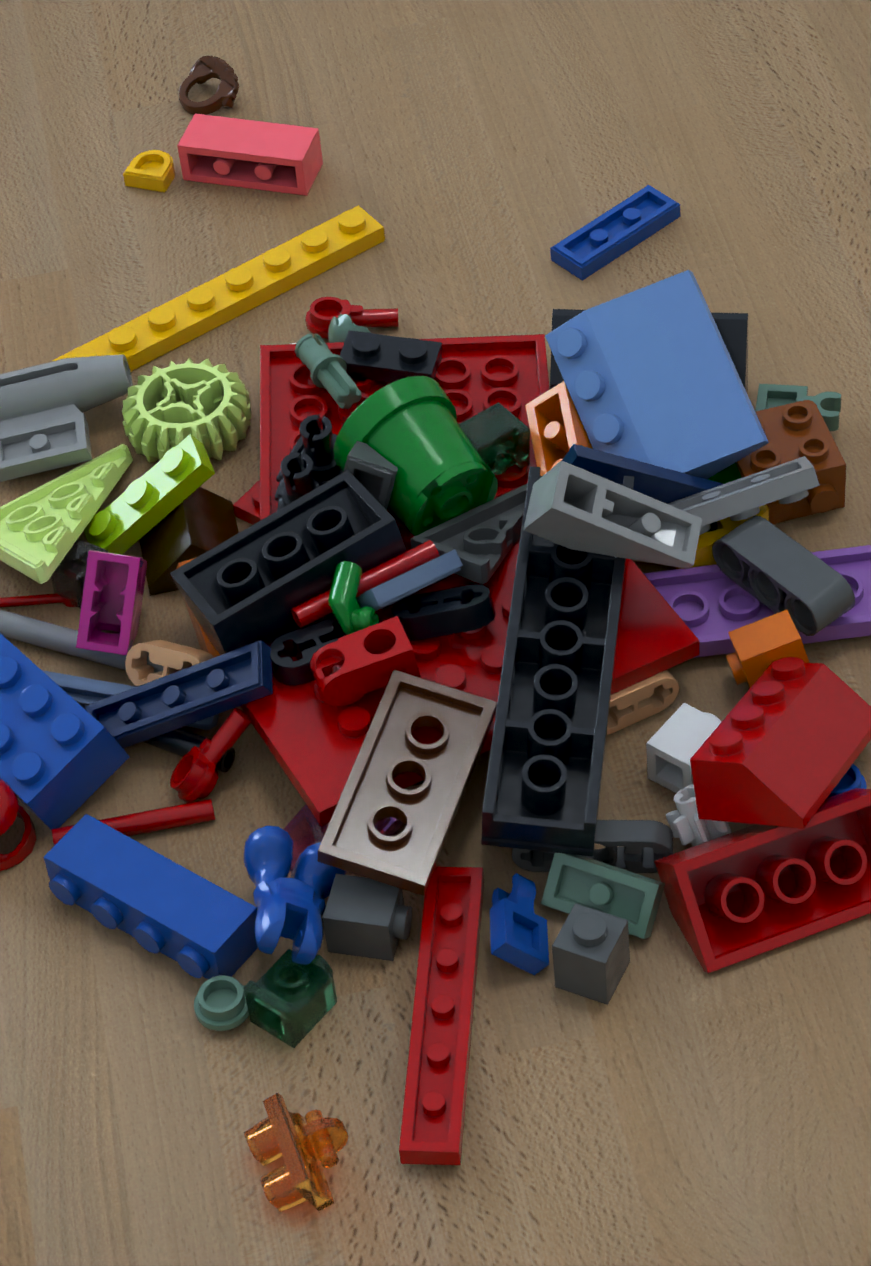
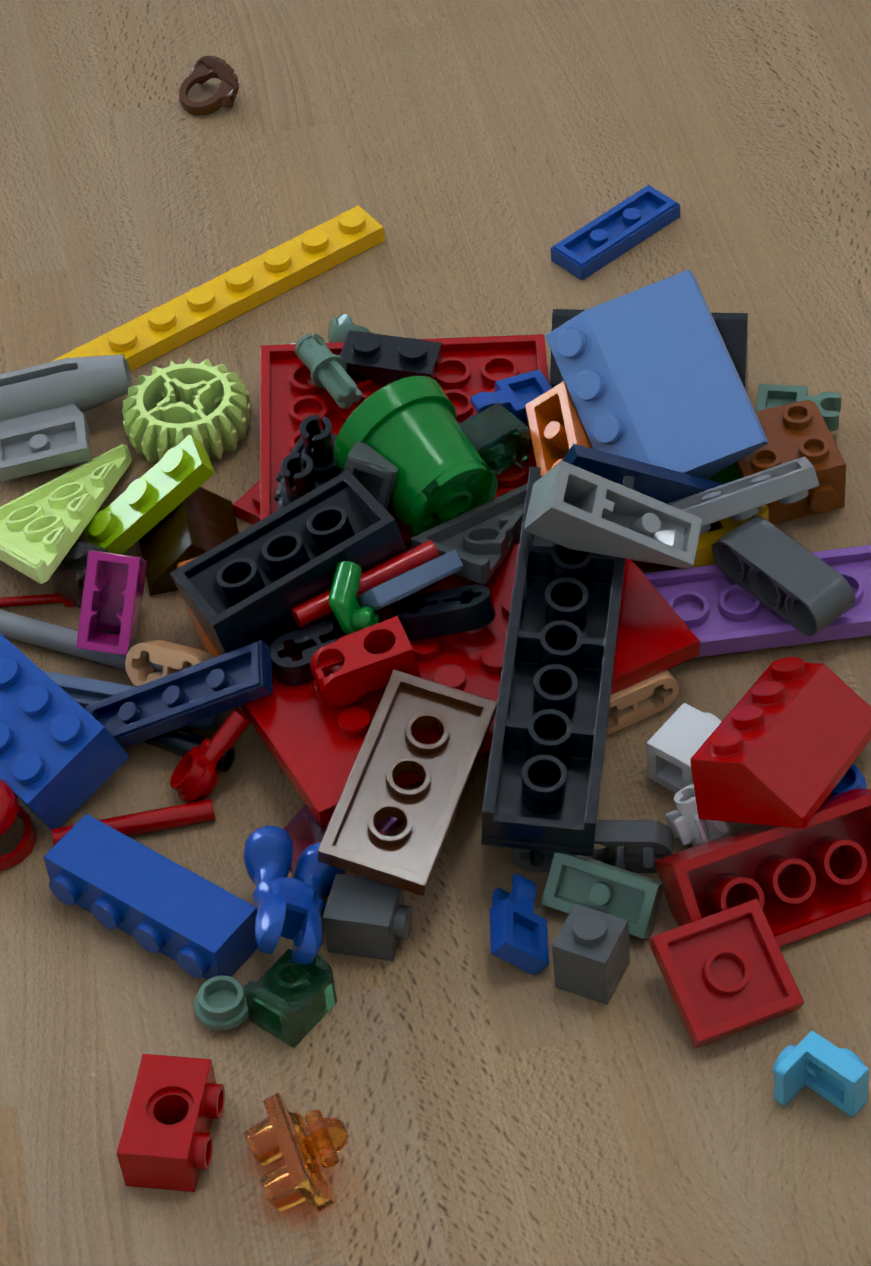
yellow tile [123,150,175,193] -> none
coral brick [177,113,323,196] -> none
red plate [305,297,398,339] -> none
red plate [399,867,485,1165] -> none
orange brick [726,610,809,689] -> none
none -> red brick [116,1054,225,1192]
none -> blue plate [469,369,552,434]
none -> red plate [649,898,804,1048]
none -> medium azure bracket [772,1030,869,1117]

